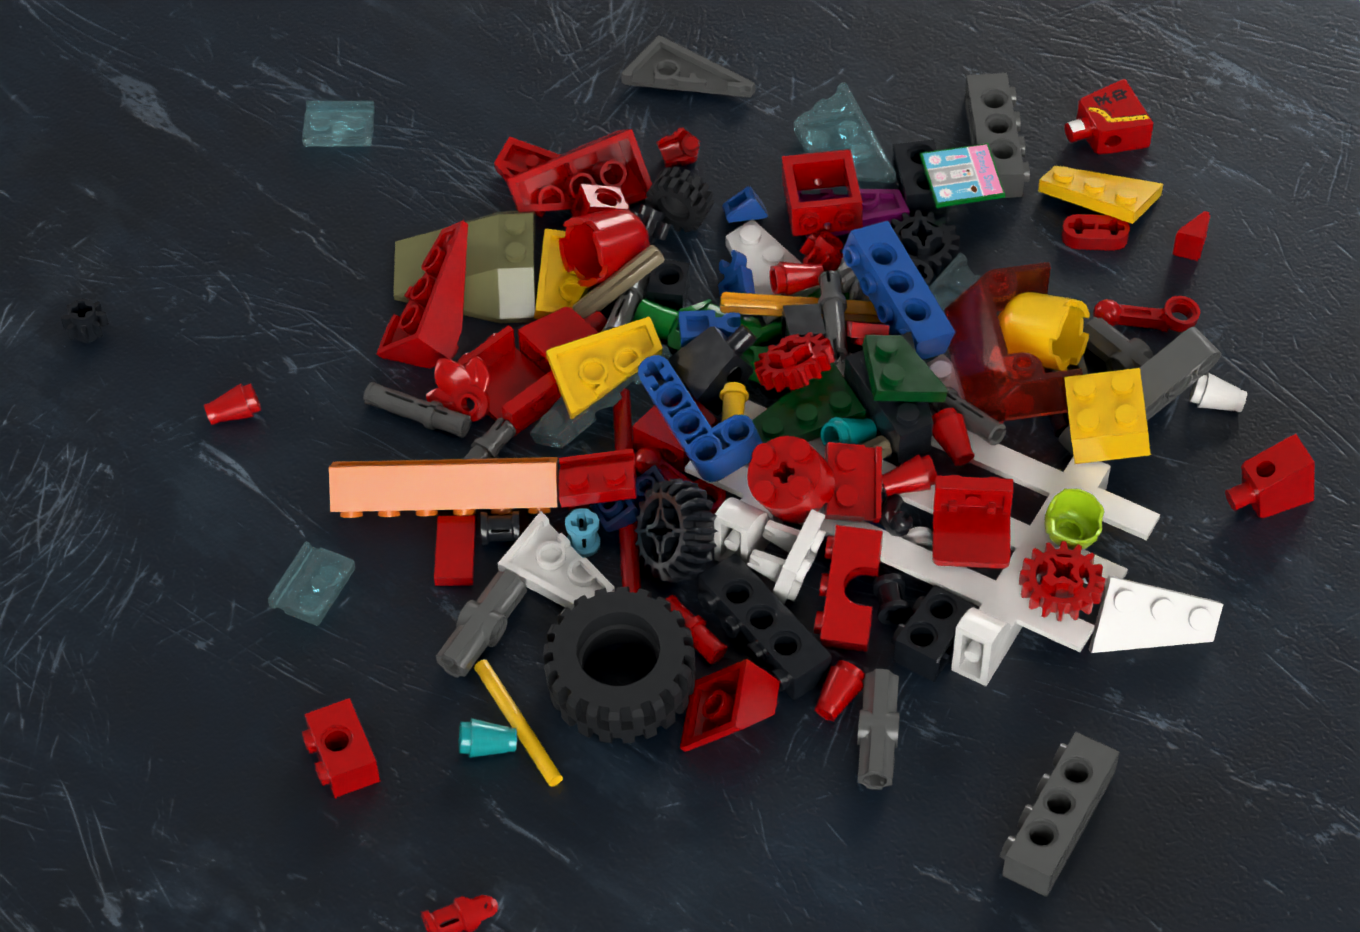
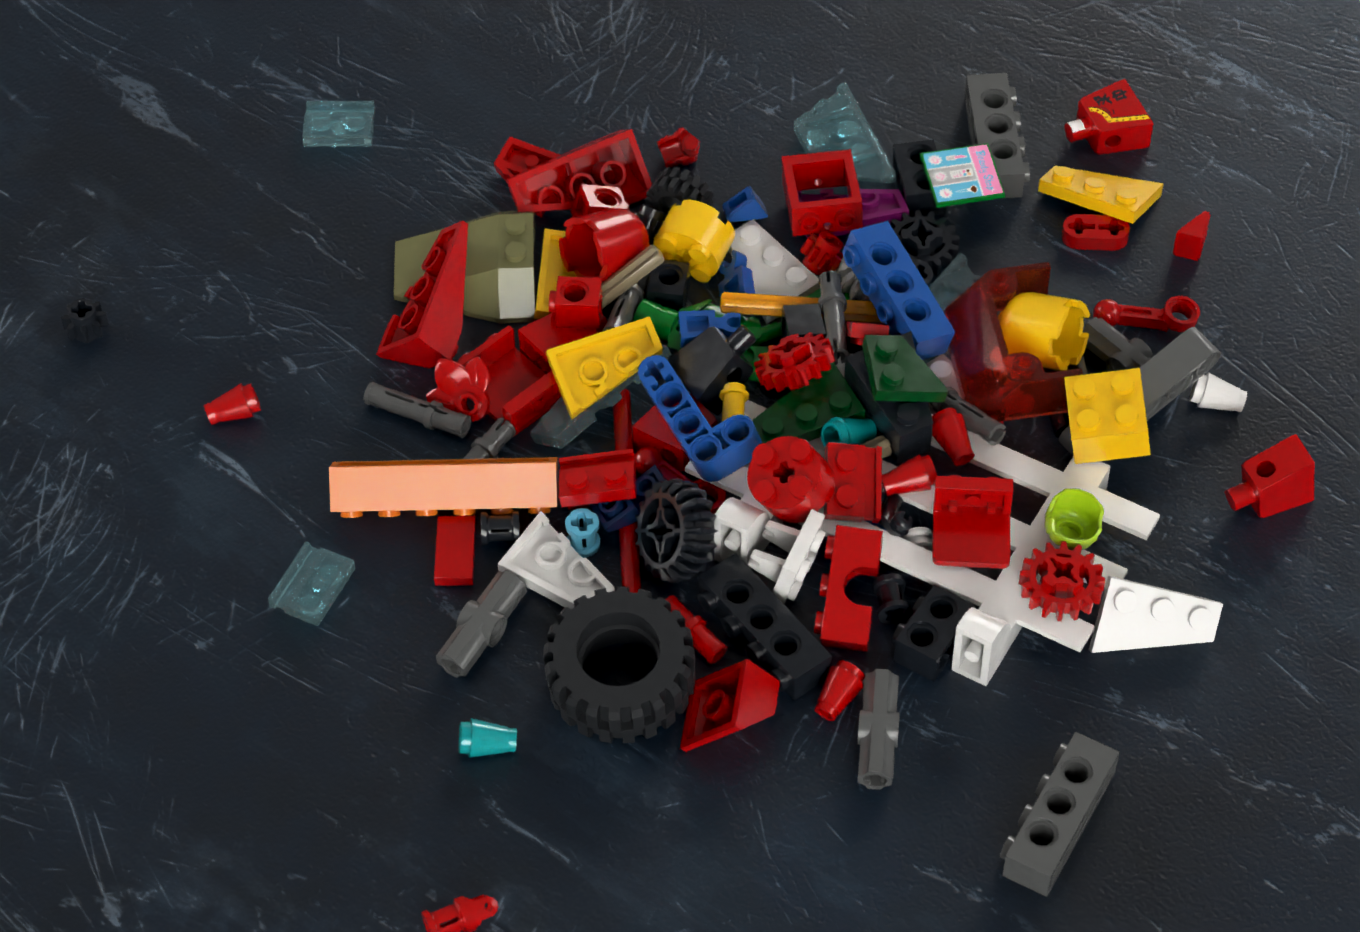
red brick [302,698,380,798] -> none
yellow bar [474,659,563,787] -> none
dark grey wing [621,35,755,97] -> none
red cone [769,262,824,296] -> none
none -> red brick [549,276,603,329]
none -> yellow brick [653,200,735,283]

